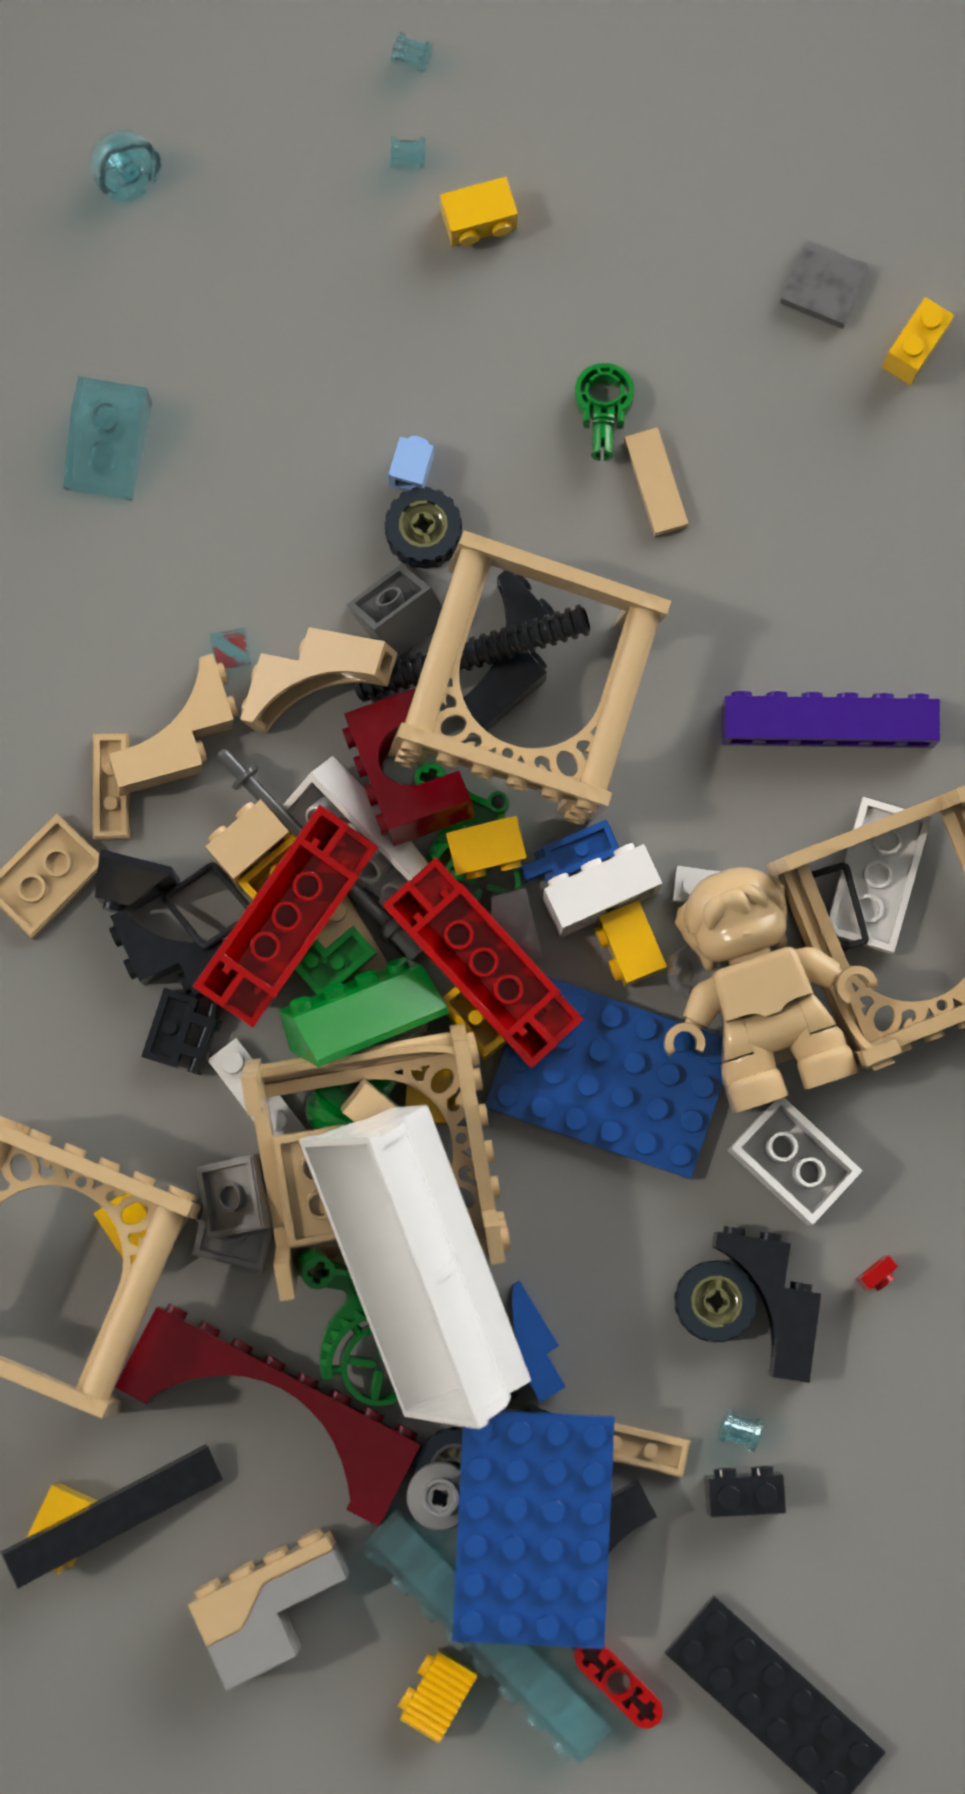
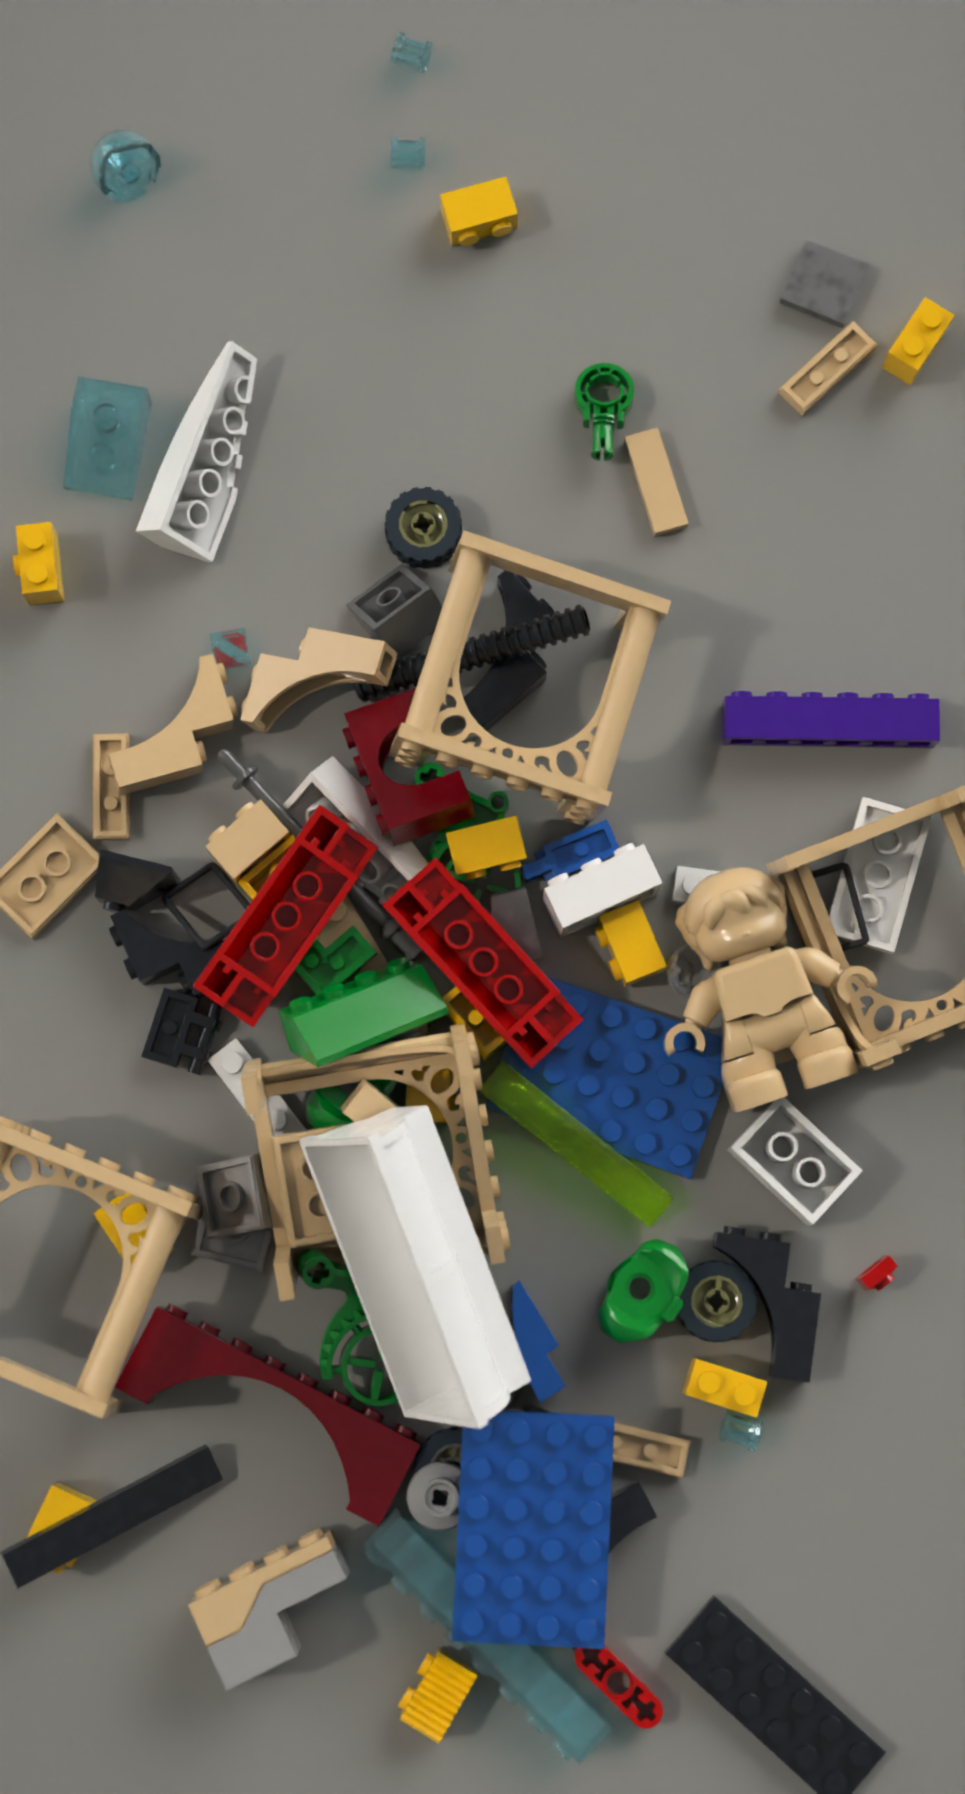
light blue brick [388,436,434,491] -> none
black brick [704,1466,786,1517] -> none
none -> yellow brick [13,522,64,605]
none -> white wedge [136,341,257,562]
none -> clear neon green plate [479,1060,673,1228]
none -> green piece [598,1239,688,1343]
none -> yellow brick [682,1357,767,1418]
none -> tan tile [778,321,877,416]

